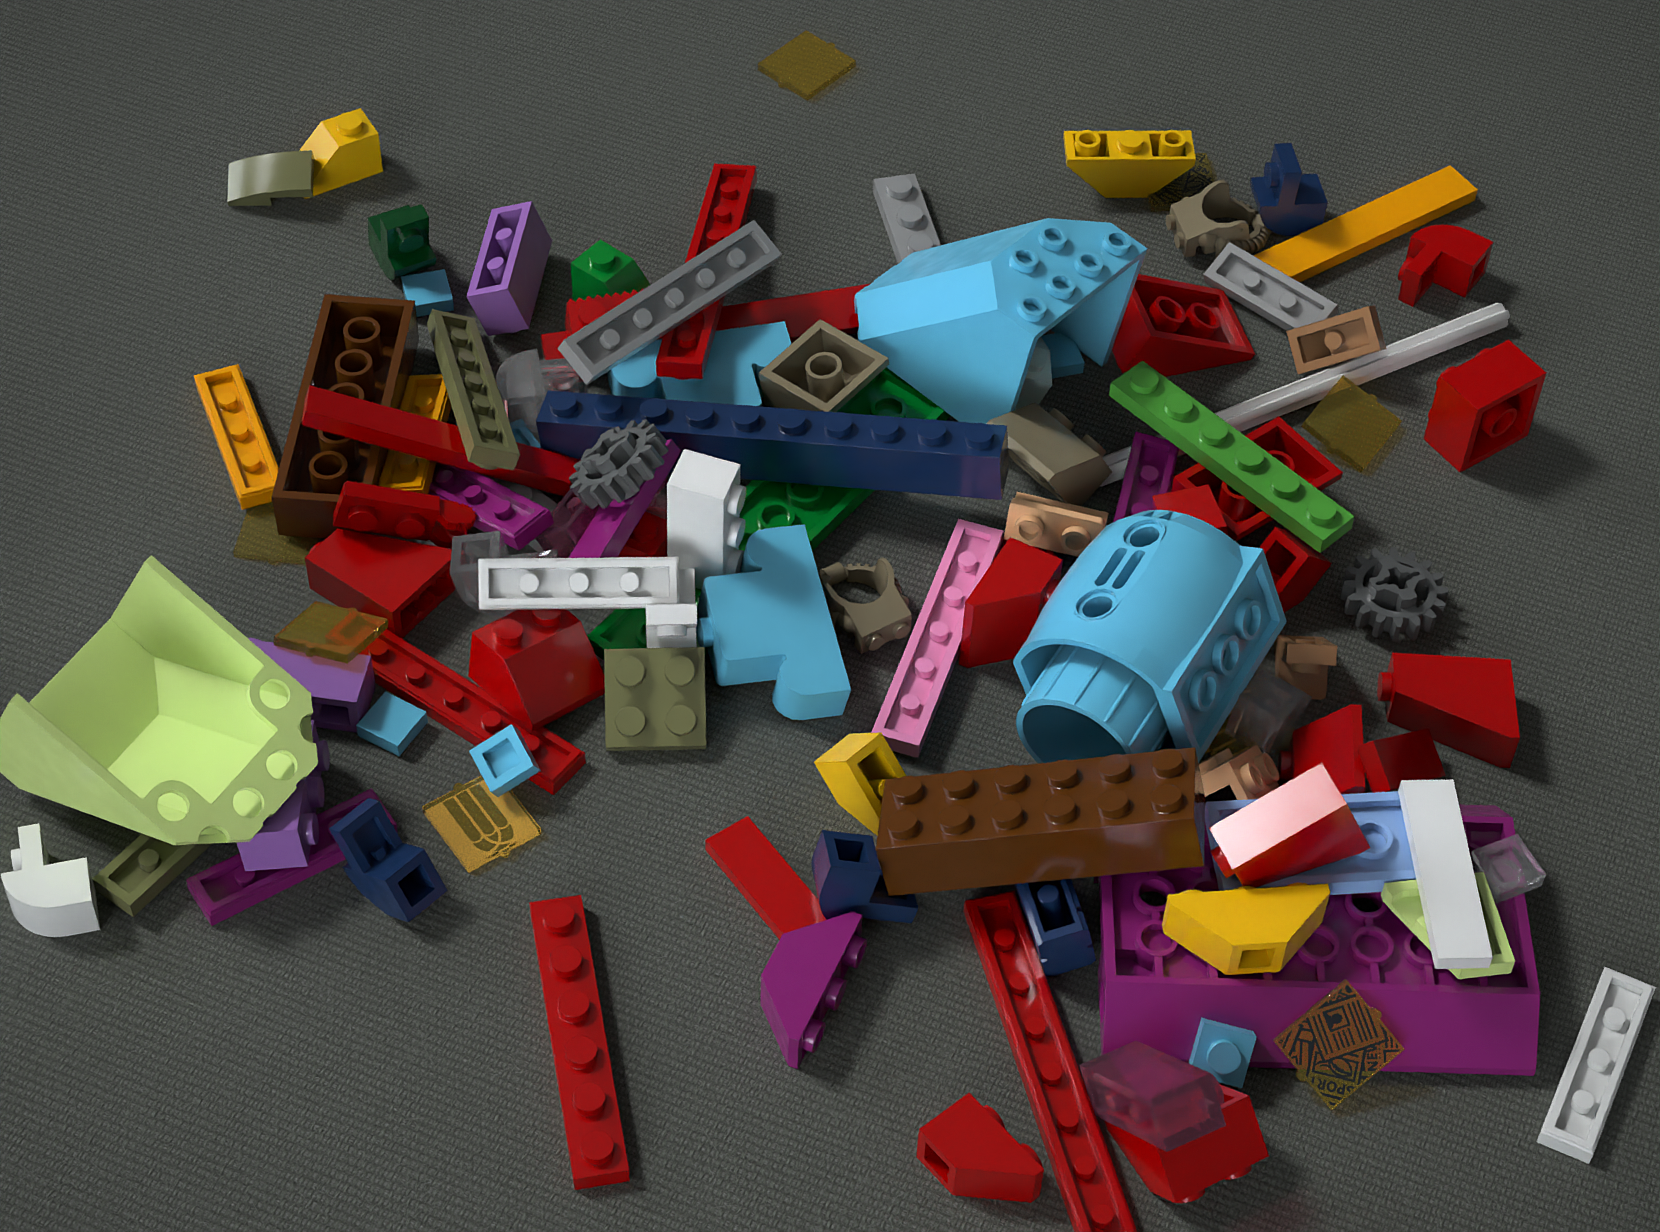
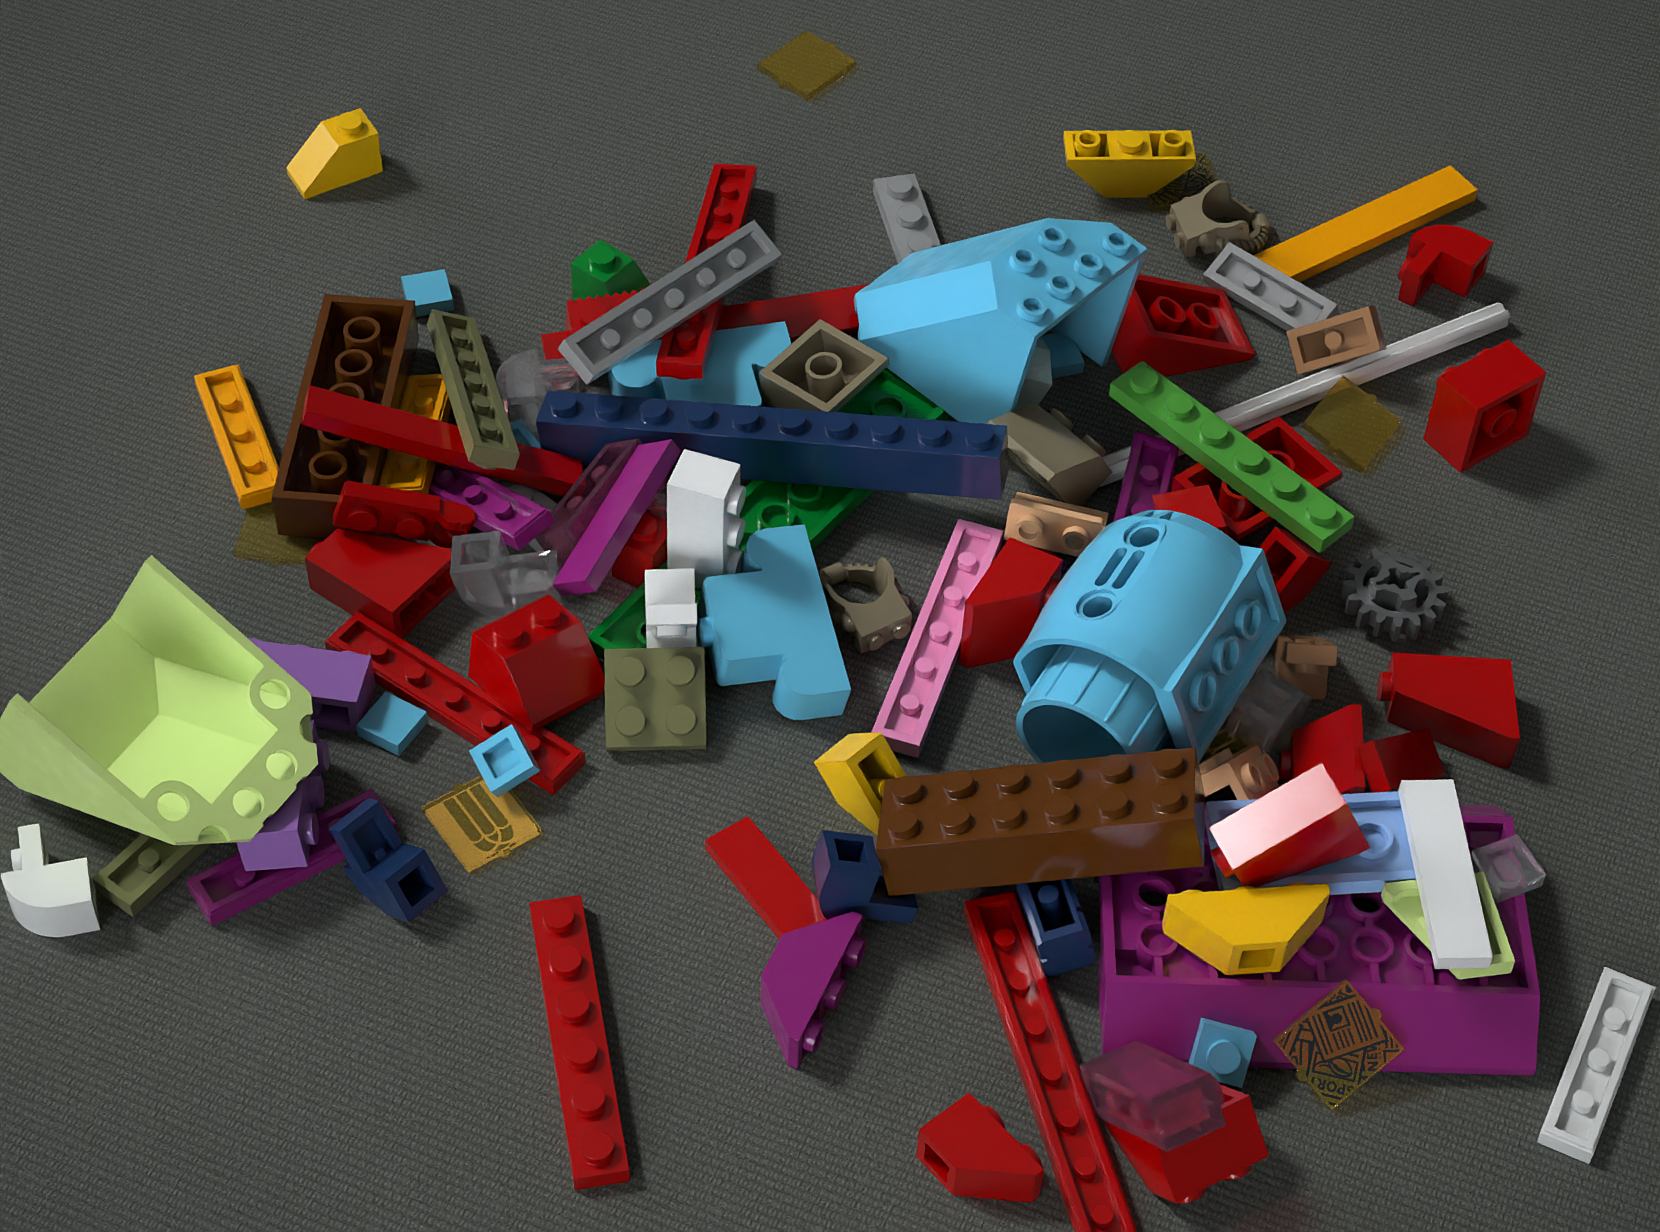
olive slope [227,150,314,206] -> none
clear yellow piece [274,601,388,664] -> none
dark green brick [368,204,436,280] -> none
medium lavender brick [466,201,552,336] -> none
white tile [478,557,680,610] -> none
dark grey gear [569,419,669,509] -> none
dark blue brick [1250,143,1328,236] -> none

